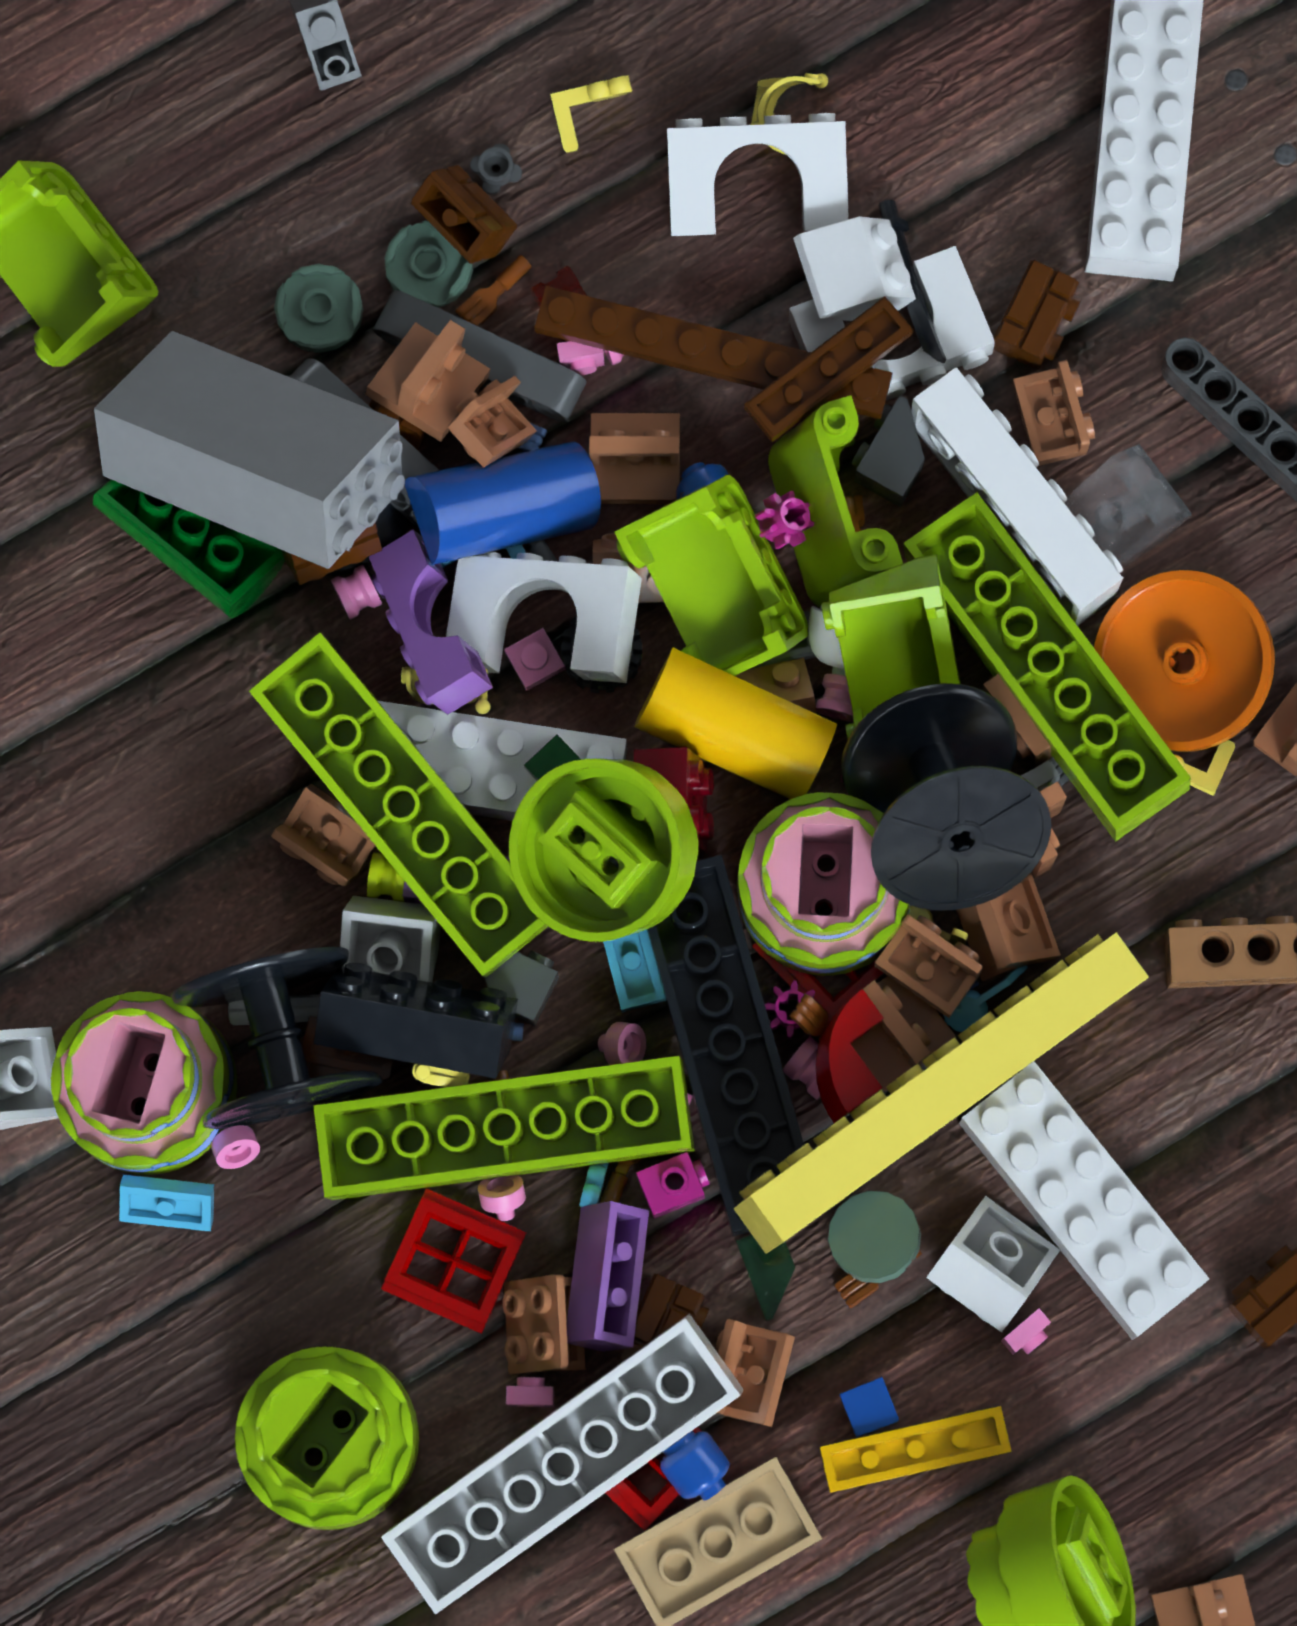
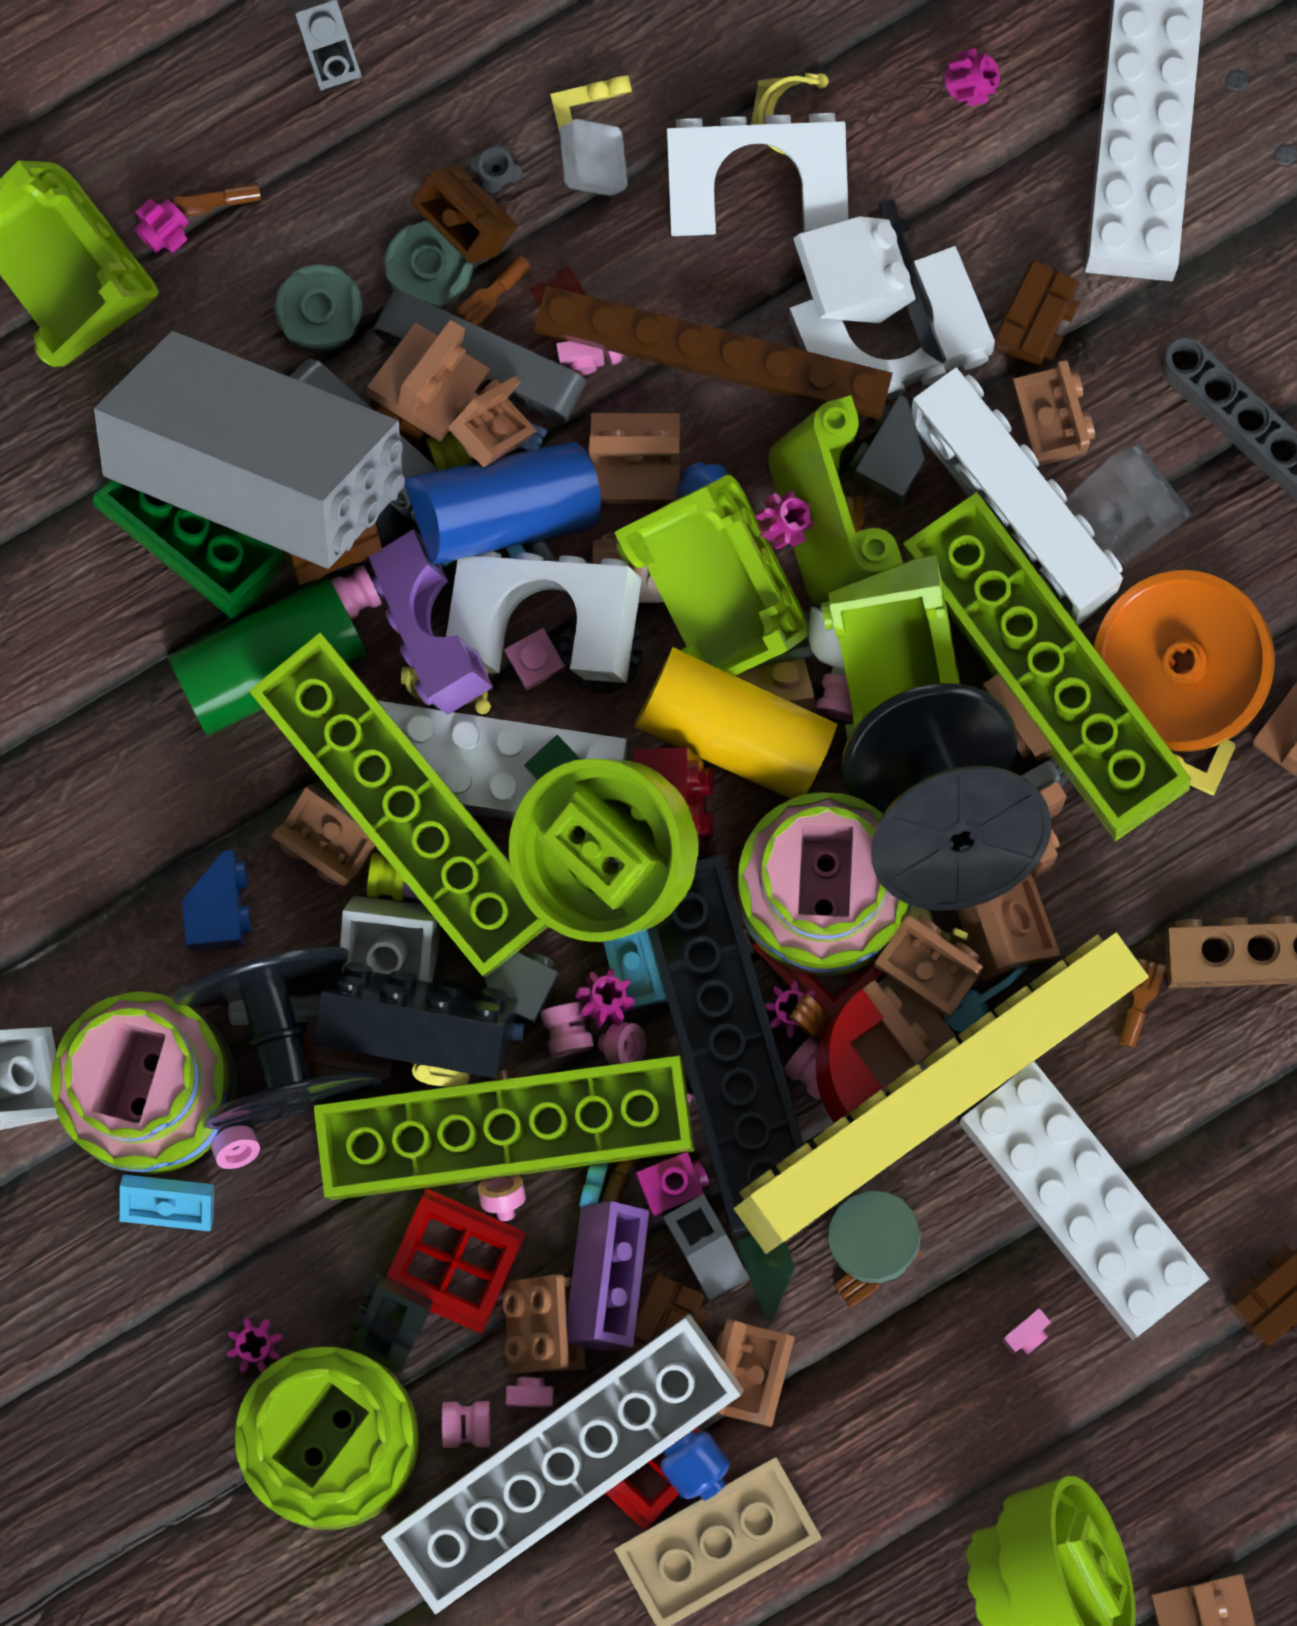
reddish brown tile [744,296,913,442] -> none
yellow plate [819,1406,1012,1493] -> none
blue tile [839,1377,900,1438] -> none
white slope [926,1196,1060,1333] -> none
none -> dark pink gear [134,198,189,254]
none -> green brick [167,576,368,737]
none -> dark orange piece [173,183,261,216]
none -> blue slope [182,850,252,951]
none -> dark pink gear [226,1318,284,1373]
none -> black cylinder [350,1271,433,1373]
none -> wheel [425,431,473,470]
none -> bright pink wheel [442,1401,491,1448]
none -> bright pink wheel [540,1002,594,1058]
none -> clear piece [560,119,628,196]
none -> dark pink gear [576,969,635,1029]
none -> dark grey slope [663,1194,749,1301]
none -> dark pink gear [945,48,1000,107]
none -> dark orange piece [1118,958,1167,1049]

